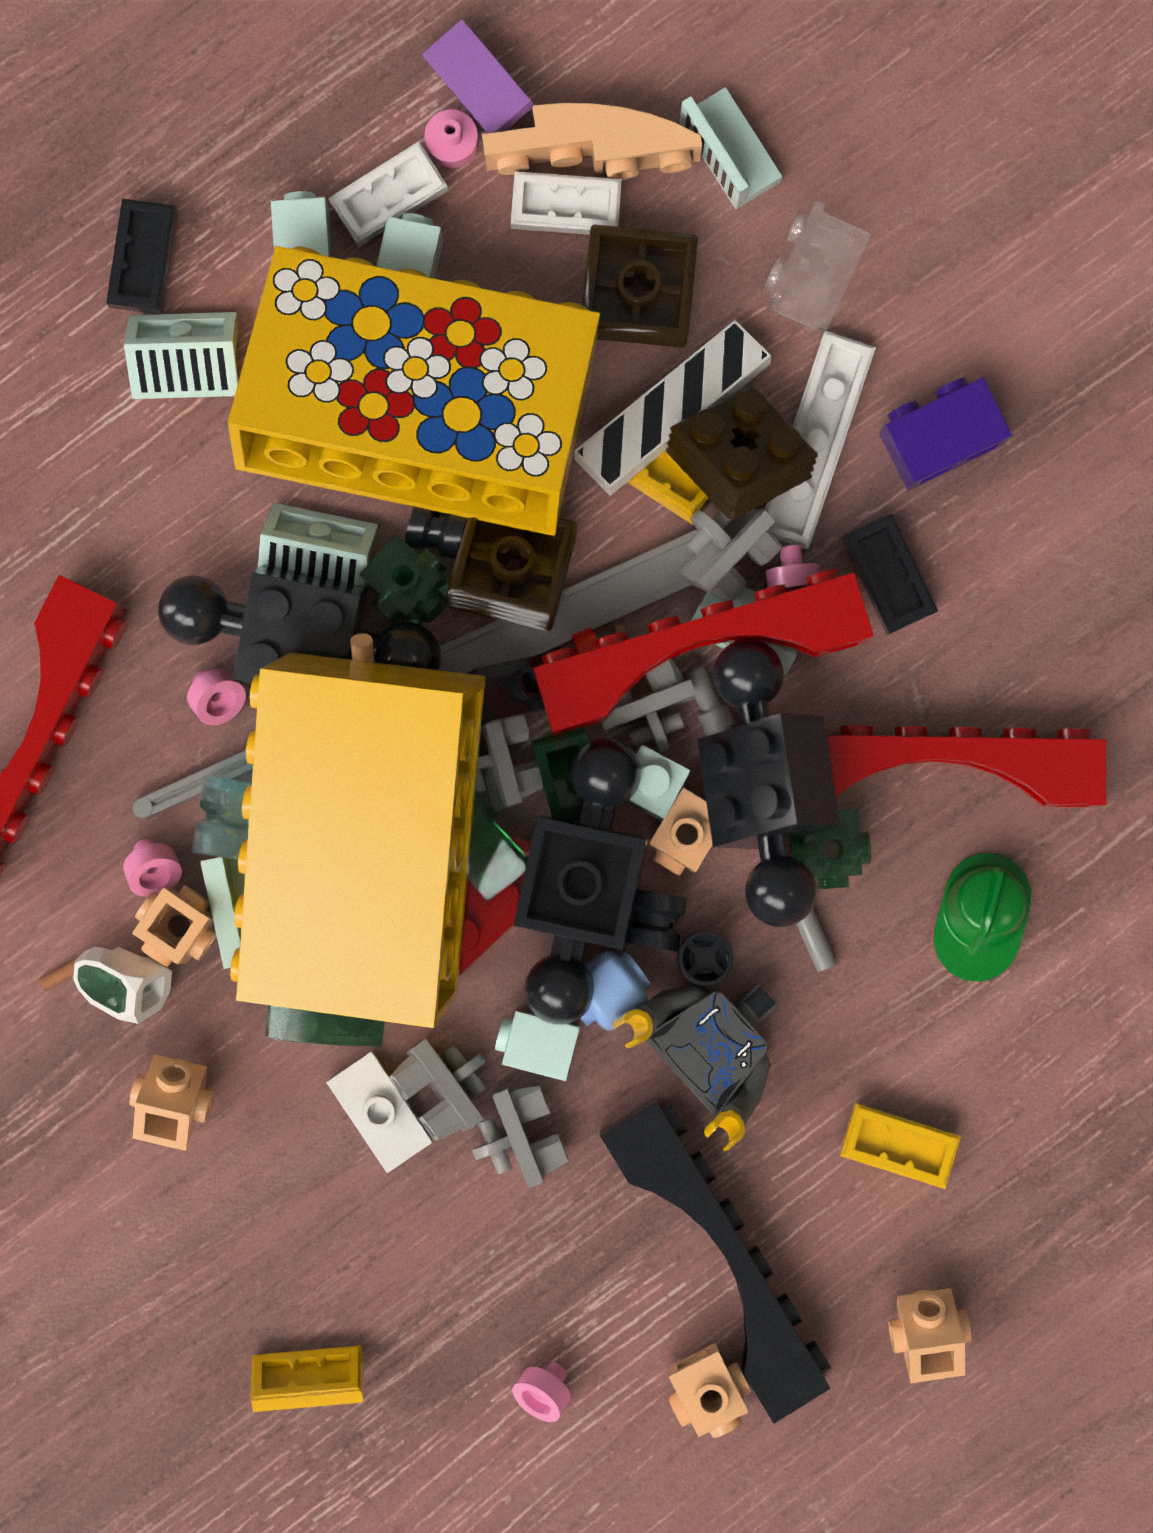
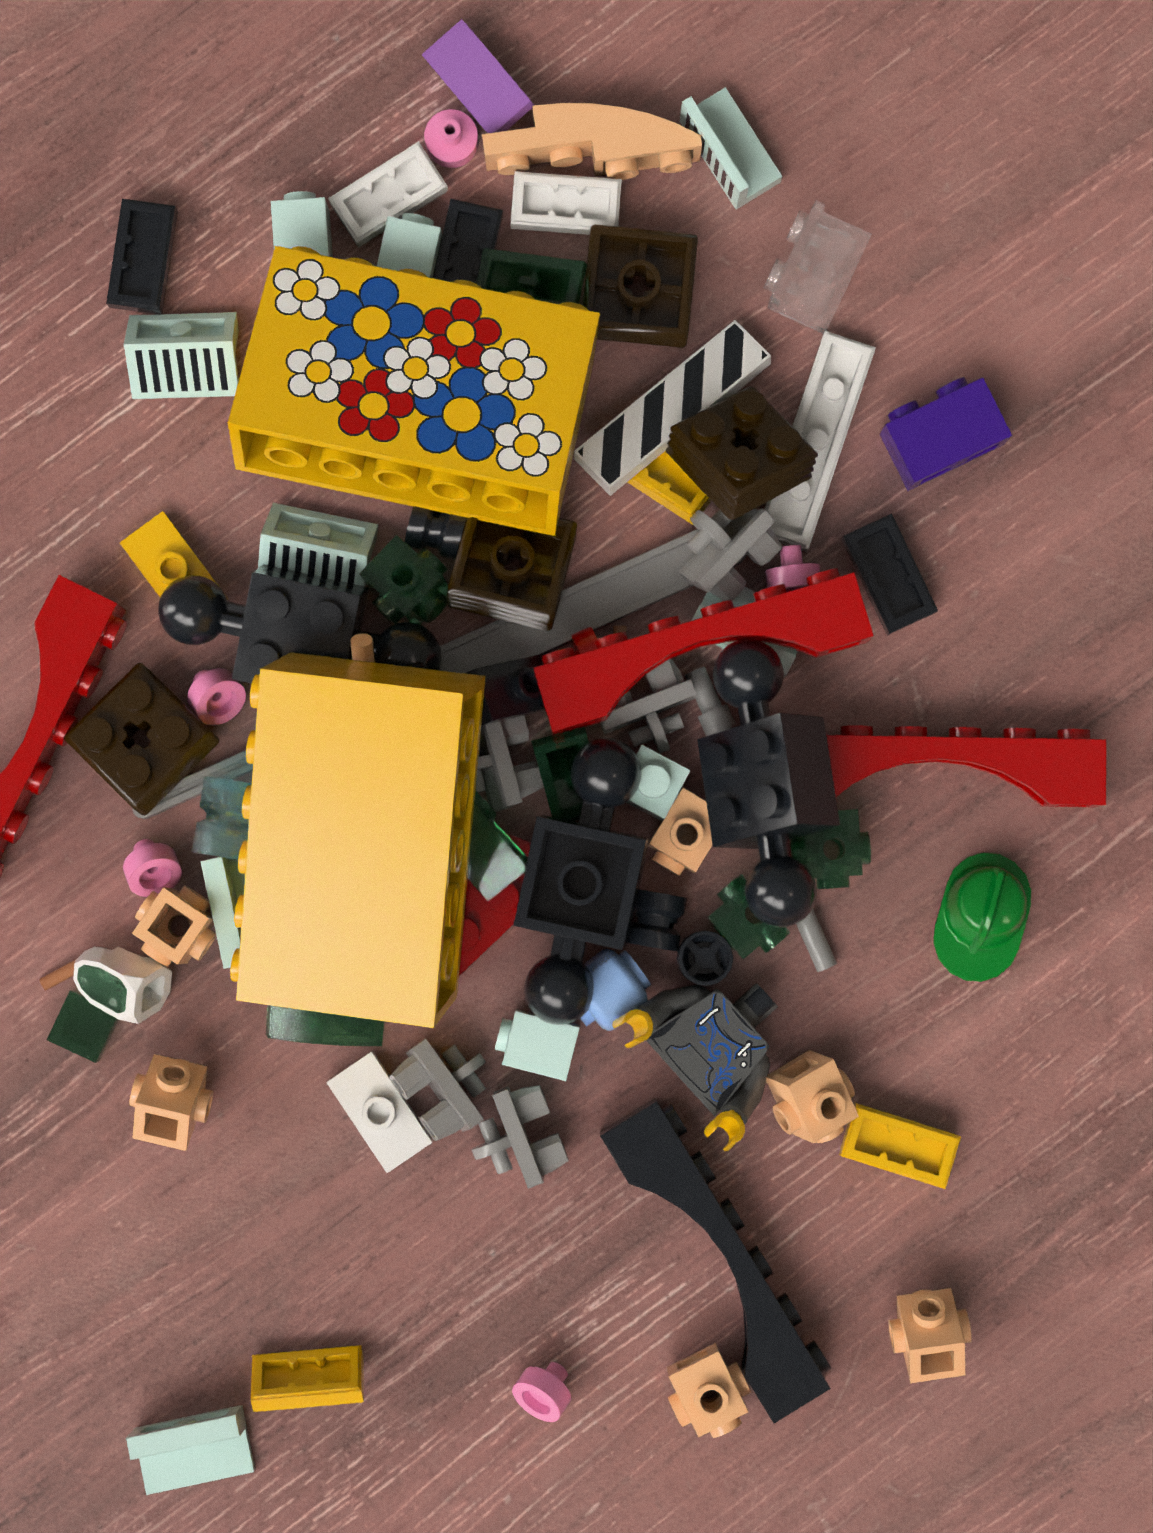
none -> clear green tile [47,990,119,1063]
none -> dark brown brick [64,663,219,816]
none -> yellow plate [119,511,228,600]
none -> light aqua panel [126,1405,255,1495]
none -> black plate [433,199,504,289]
none -> clear green slope [476,248,588,304]
none -> clear green brick [706,874,791,959]
none -> light nougat brick [766,1050,859,1143]

